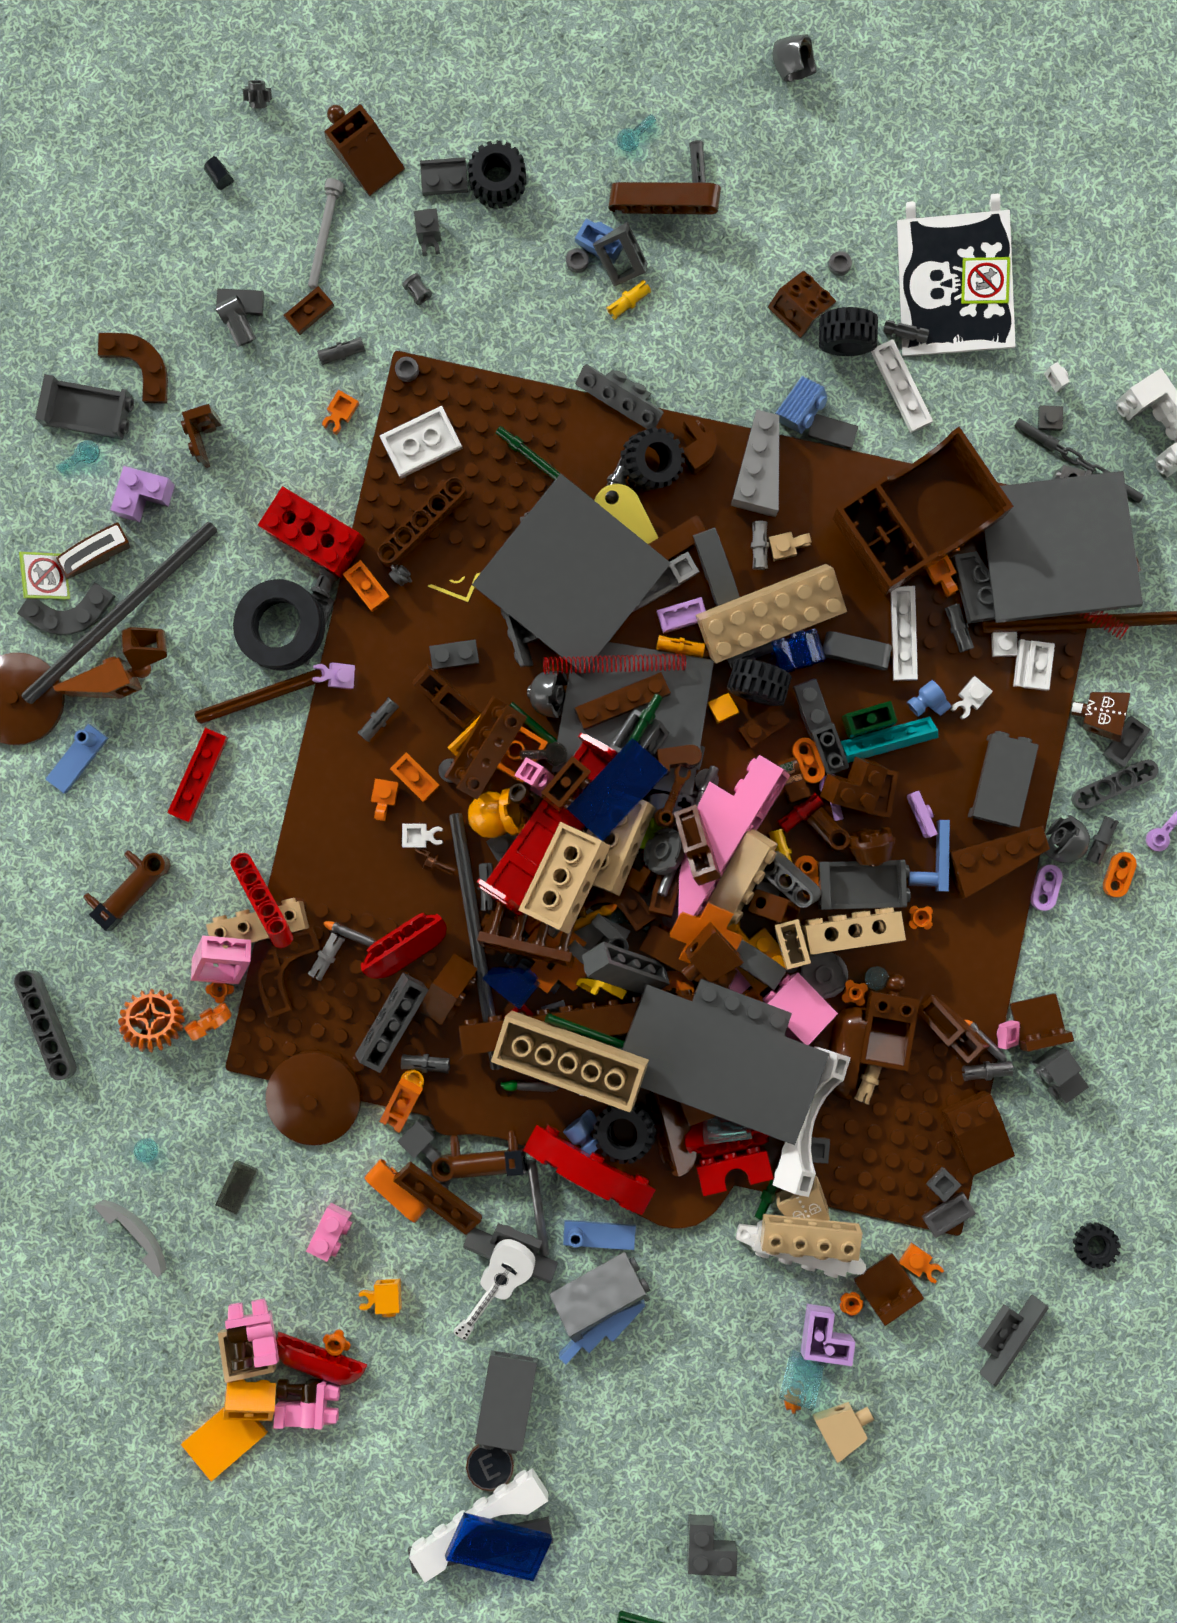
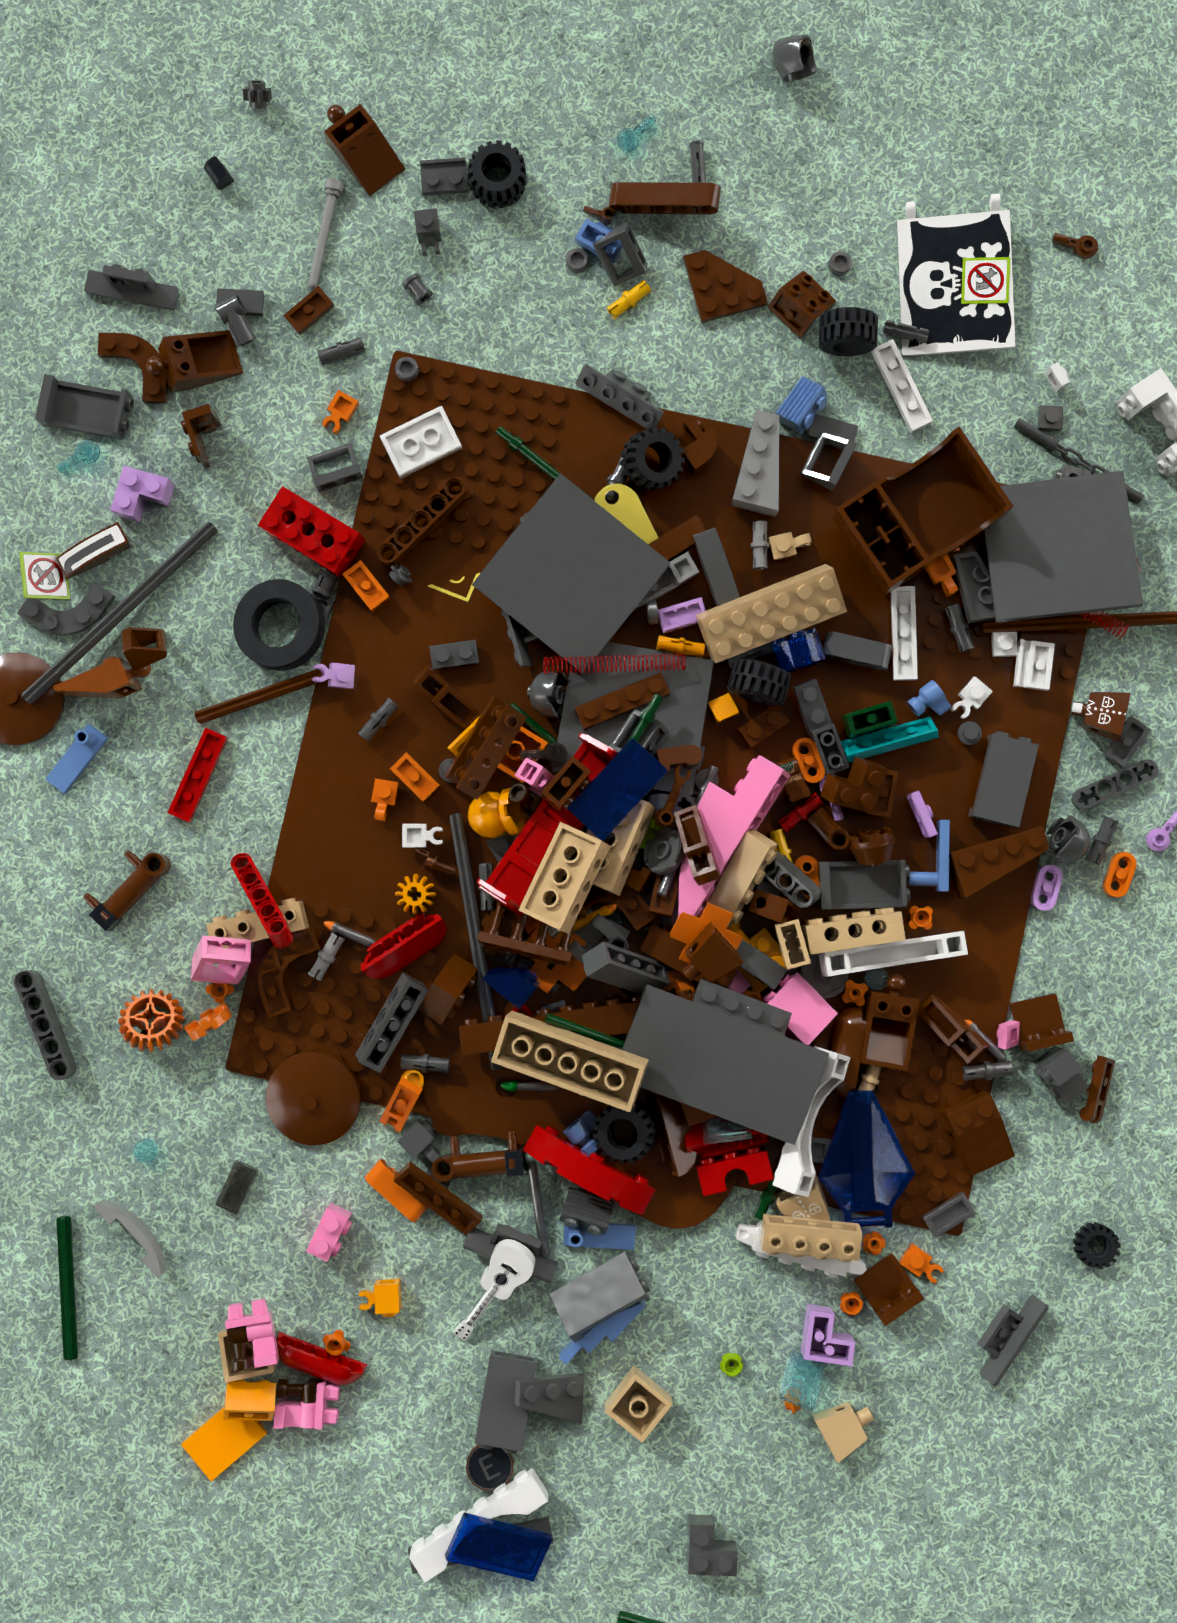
yellow slope [576,978,627,999] -> none
dark grey plate [926,1167,961,1202] -> none
none -> dark green axle [56,1215,78,1360]
none -> dark grey bracket [84,264,179,310]
none -> reddish brown slope [146,330,243,392]
none -> dark grey tile [307,443,363,492]
none -> light orange gear [395,874,436,914]
none -> dark grey wing [515,1373,584,1424]
none -> dark grey brick [559,1187,615,1236]
none -> reddish brown hand [583,206,615,225]
none -> tan brick [604,1366,673,1443]
none -> flat silver tile [646,600,658,625]
none -> reddish brown plate [683,250,768,323]
none -> lime plate [720,1353,743,1377]
none -> dark grey tile [800,433,857,491]
none -> white arch [818,931,968,977]
none -> clear blue windscreen [818,1090,915,1228]
none -> orange plate [862,1231,886,1255]
none -> dark grey plate [957,721,982,745]
none -> reddish brown plate [1052,232,1098,259]
none -> reddish brown plate [1079,1055,1115,1123]

